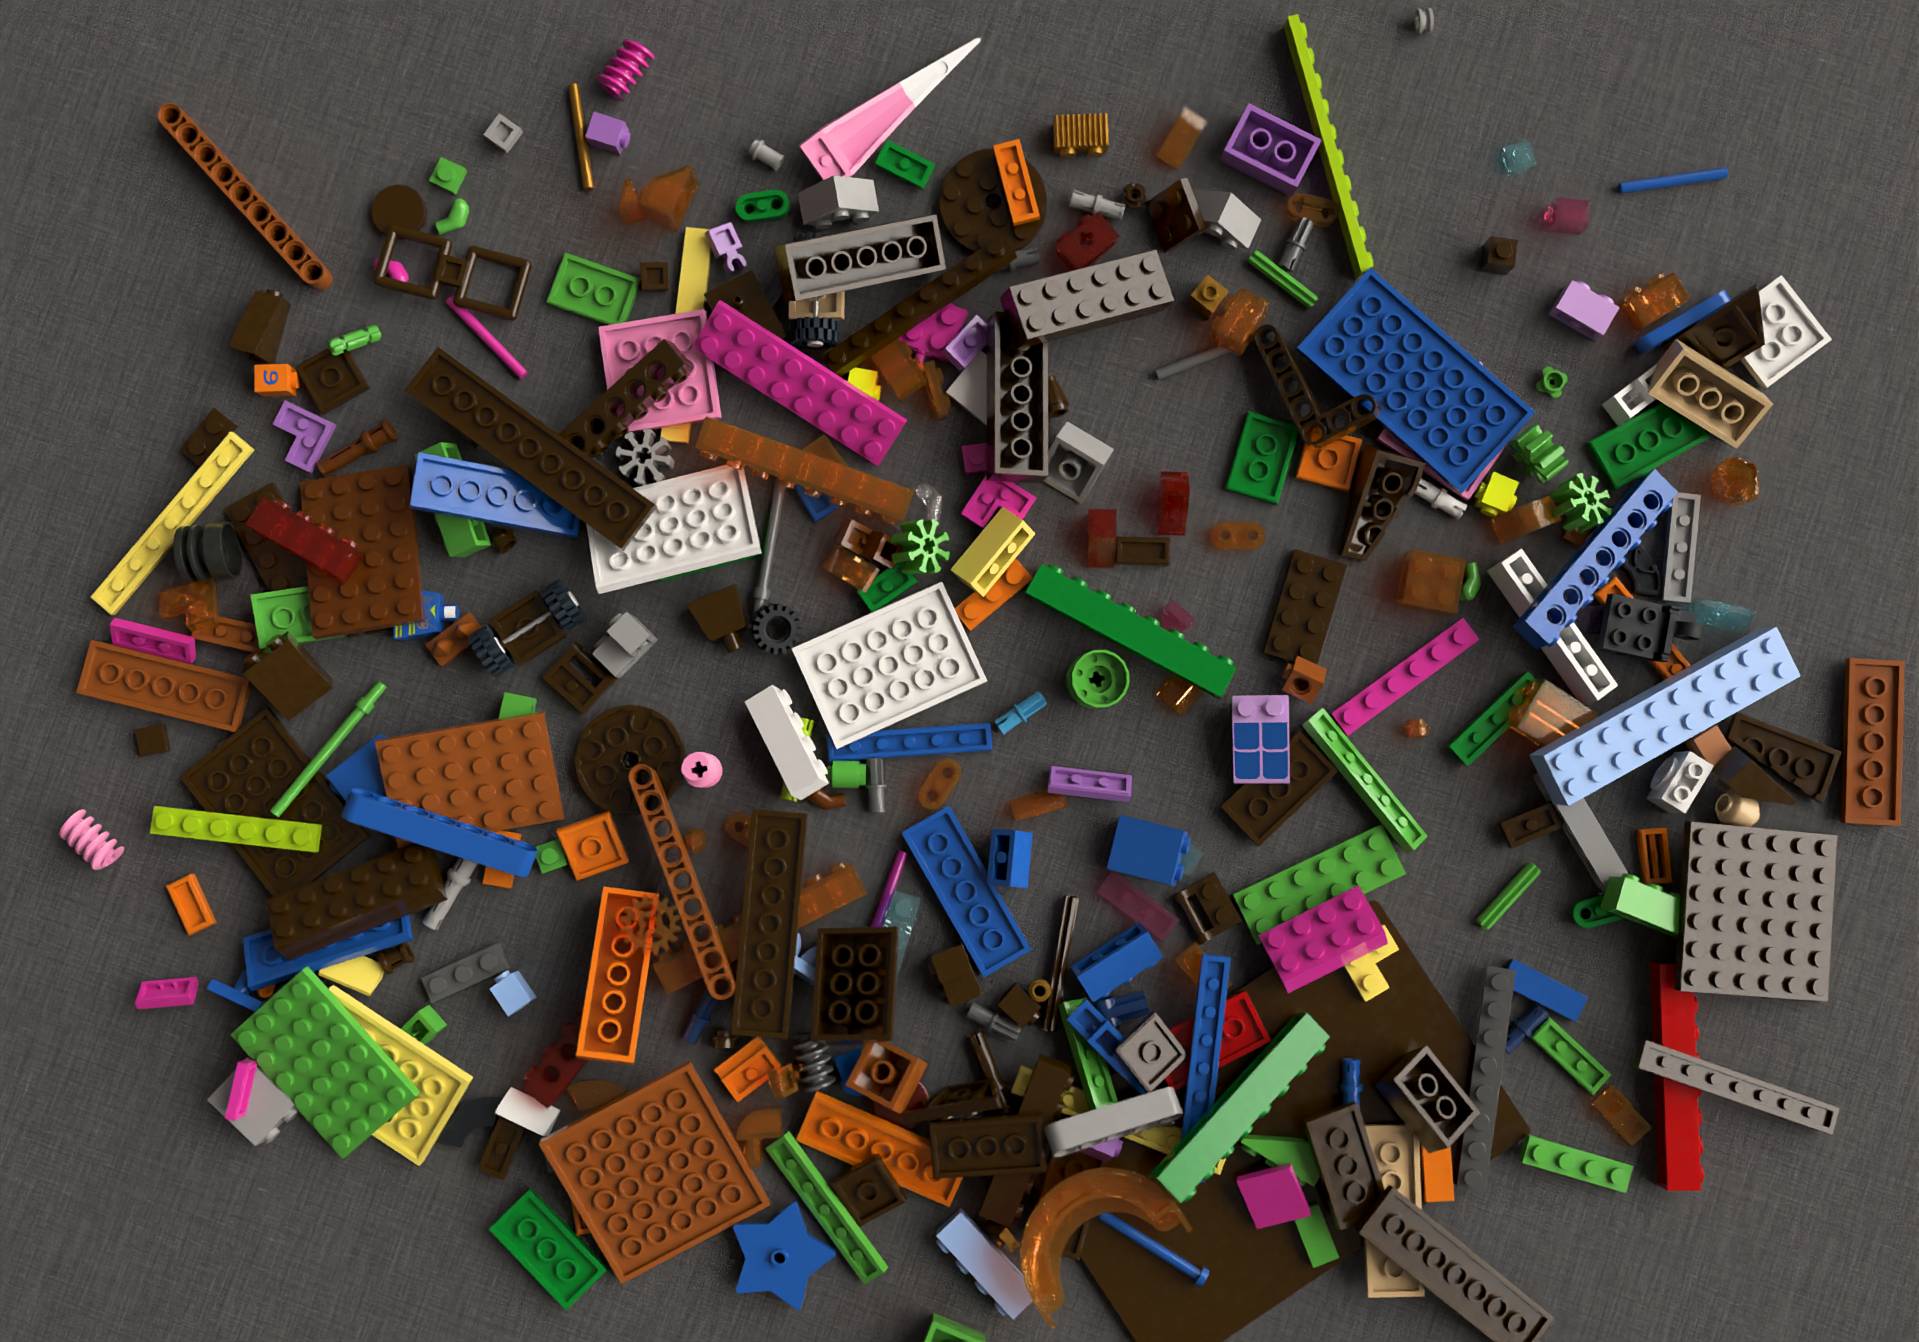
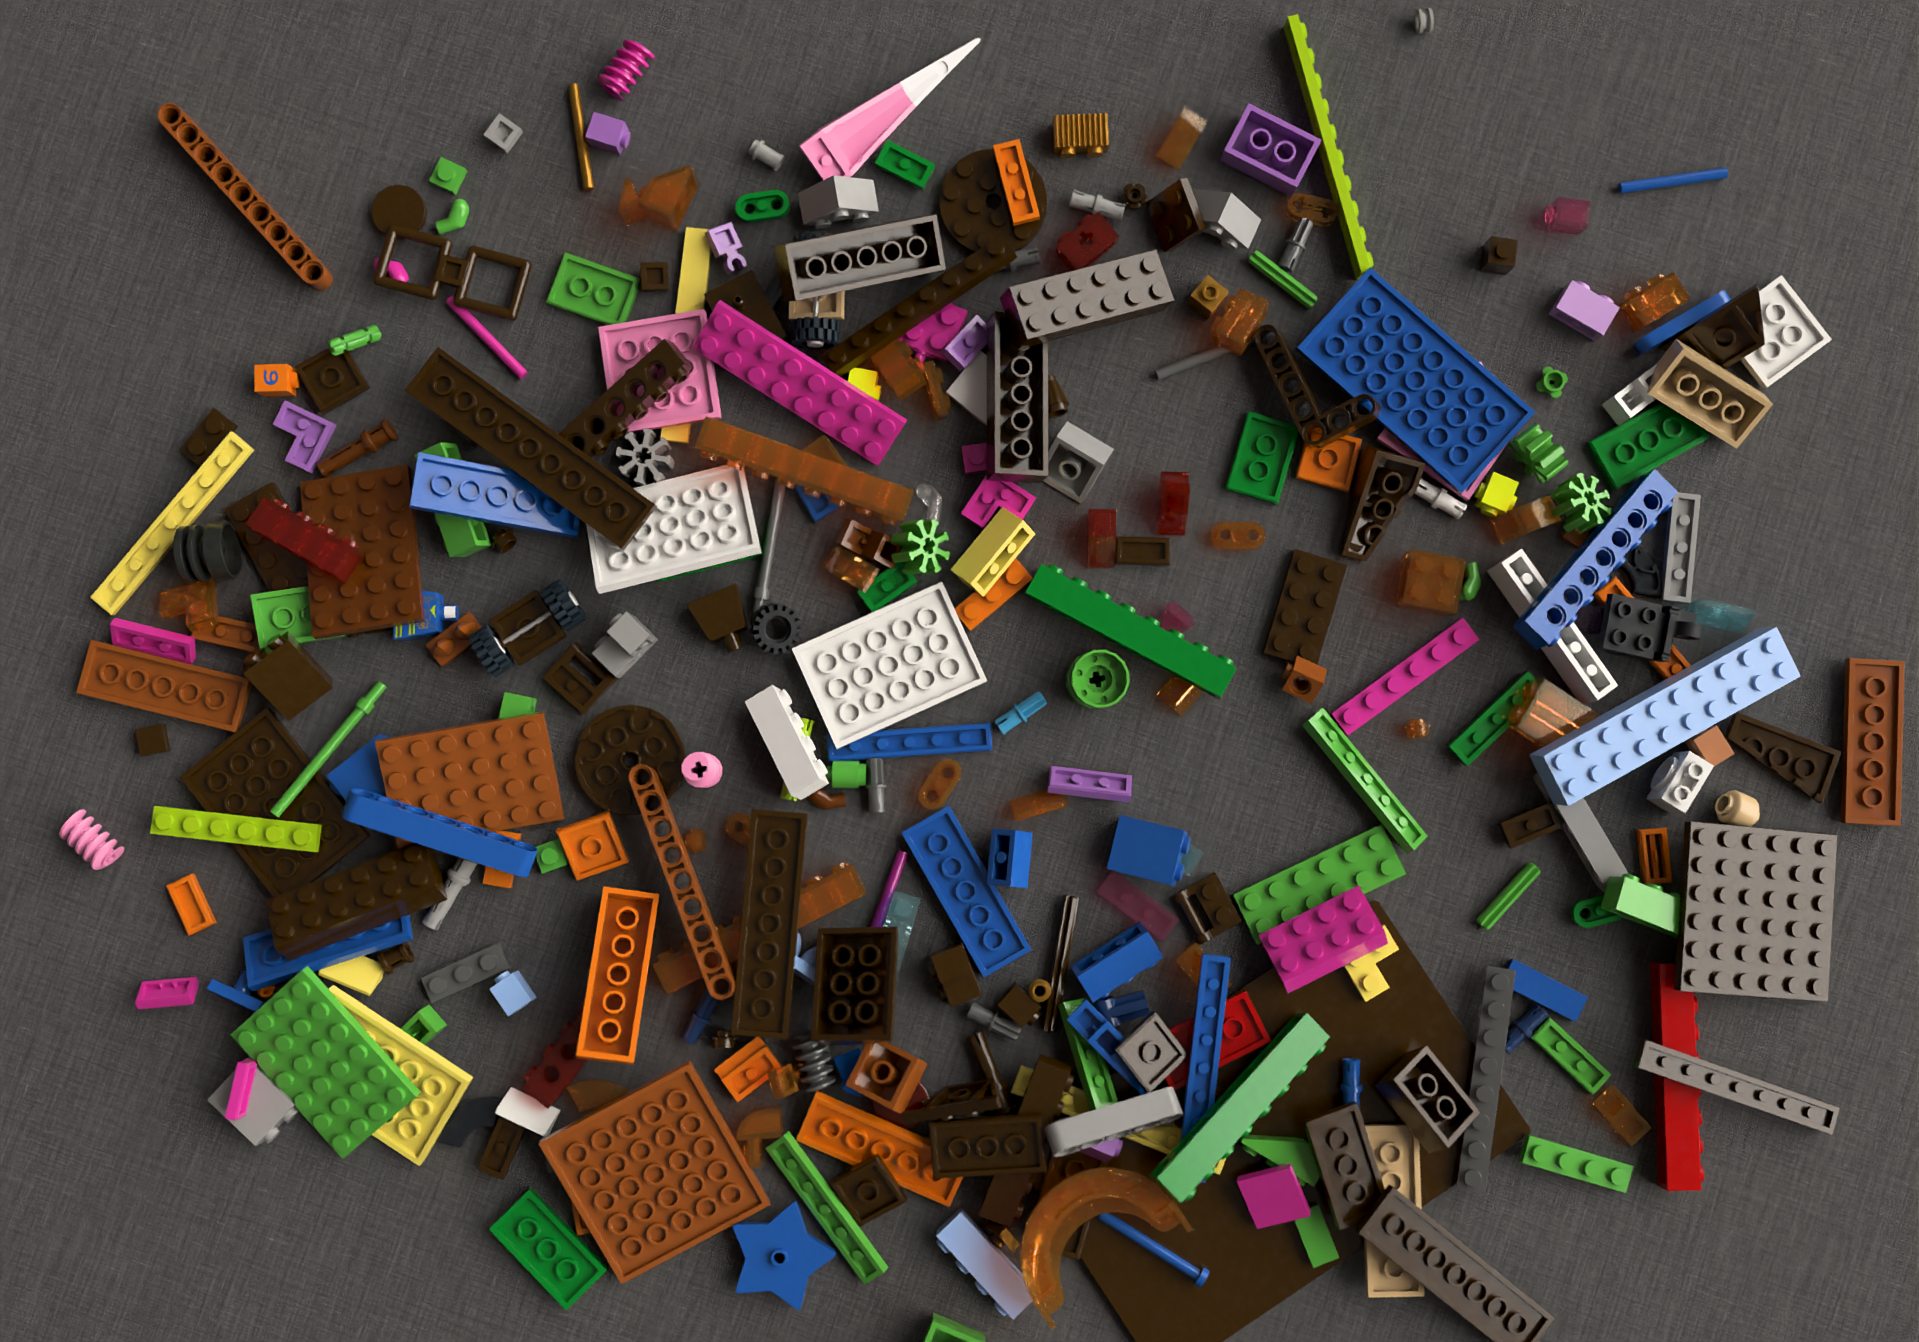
dark brown slope [229,289,291,364] -> none
clear orange gear [620,894,681,956] -> none
dark brown plate [1219,731,1338,847] -> none
slope [1232,695,1290,784] -> none
orange tile [1420,1144,1454,1202] -> none
clear light blue plate [1501,140,1537,175] -> none
clear orange hair [1710,457,1760,506] -> none
dark brown slope [1711,746,1797,805] -> none

